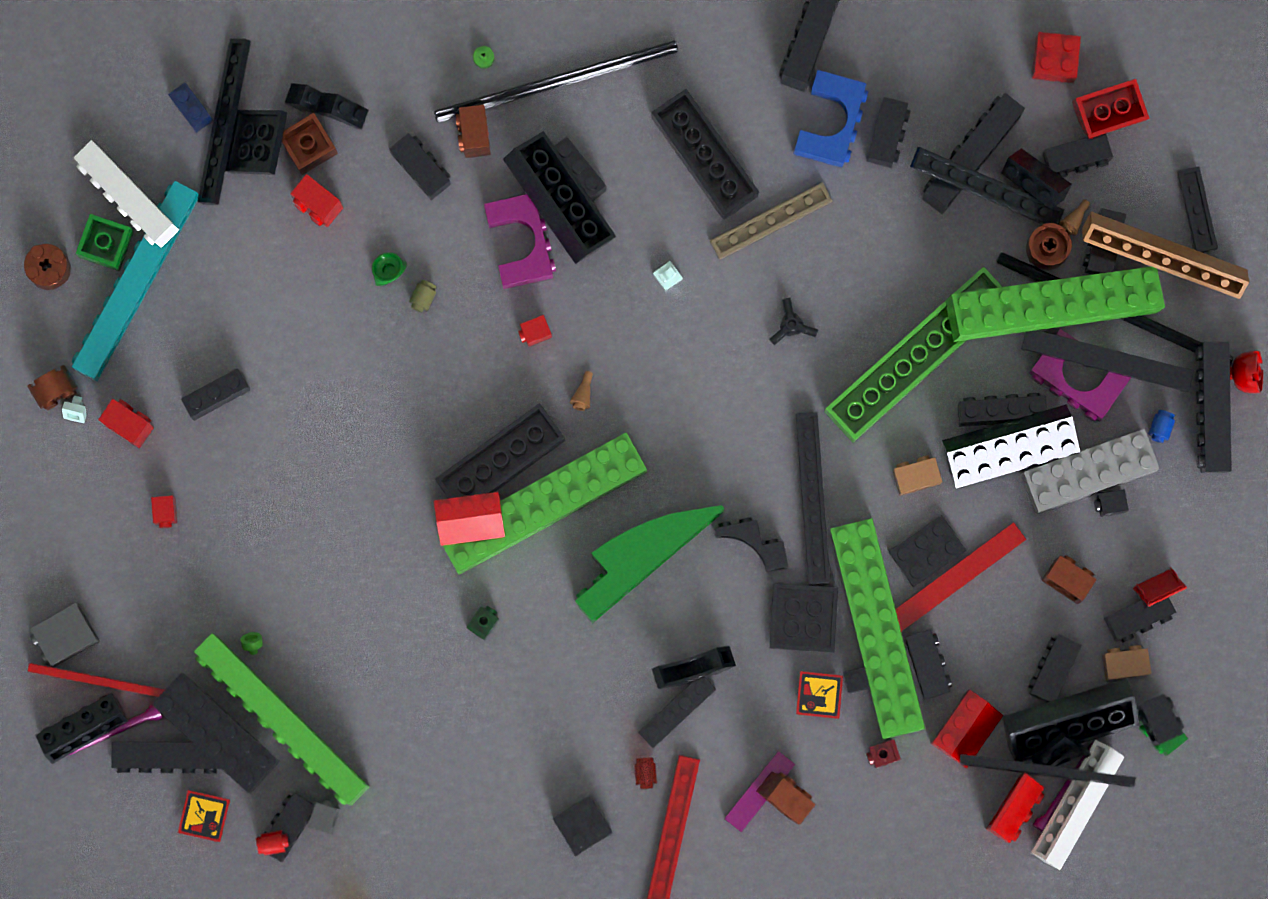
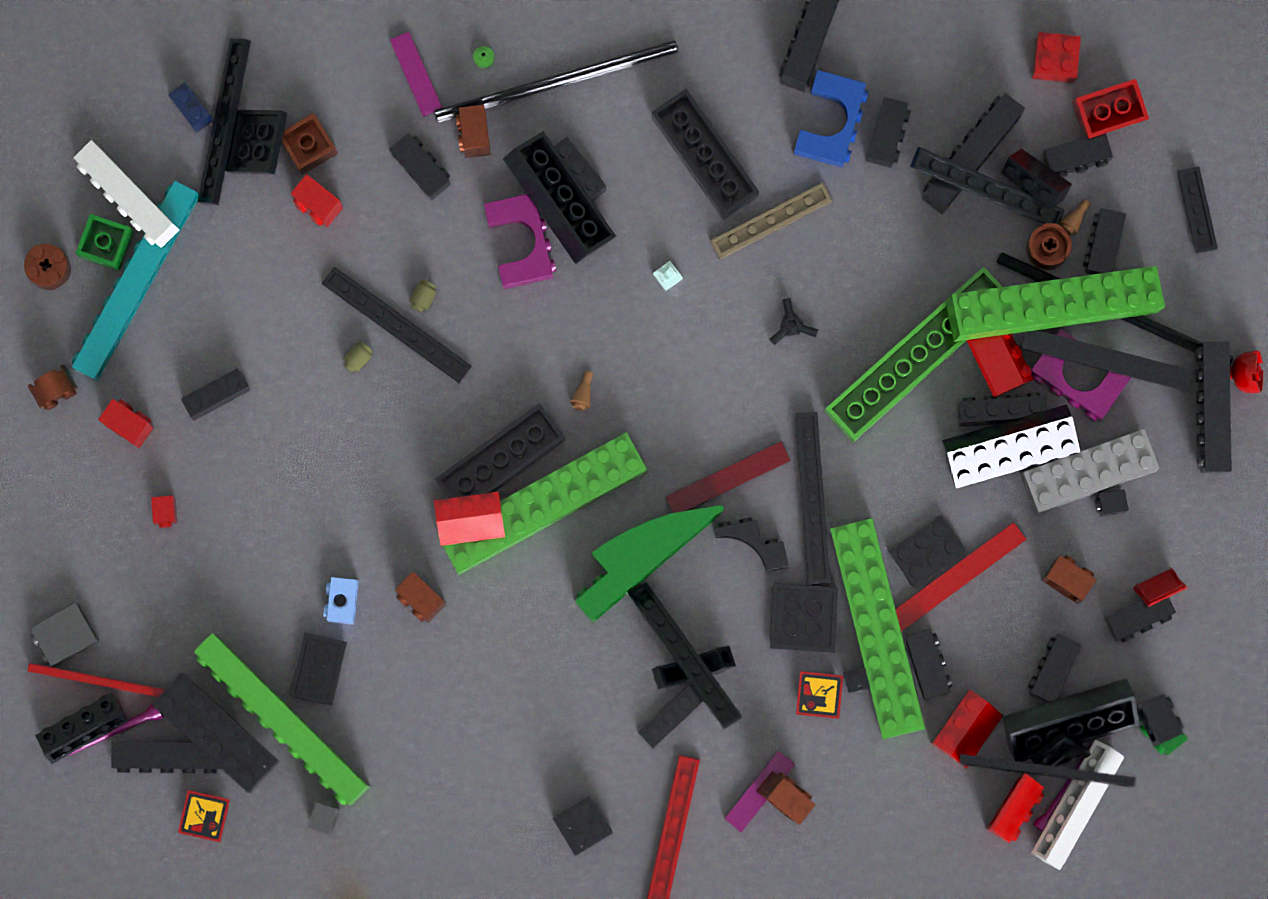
light aqua tile [62,395,87,423] -> none
bright green tile [240,632,263,655] -> none
red brick [256,830,289,855] -> none
black brick [264,793,315,862] -> none
black arch [285,83,368,129] -> none
green piece [372,252,407,286] -> none
dark green brick [466,606,499,641] -> none
red brick [518,315,552,347] -> none
clear red brick [634,757,657,789] -> none
dark red brick [866,739,901,768] -> none
medium nougat brick [892,455,942,496] -> none
medium nougat brick [1082,211,1249,299] -> none
medium nougat brick [1102,645,1152,681] -> none
blue brick [1148,410,1175,443] -> none
none -> black plate [290,633,347,706]
none -> black tile [322,267,472,384]
none -> light blue brick [324,577,359,624]
none -> olive brick [342,341,373,373]
none -> magenta tile [390,32,442,117]
none -> copper brick [395,571,446,623]
none -> black plate [628,582,742,729]
none -> dark red tile [665,442,791,513]
none -> red slope [966,334,1034,397]

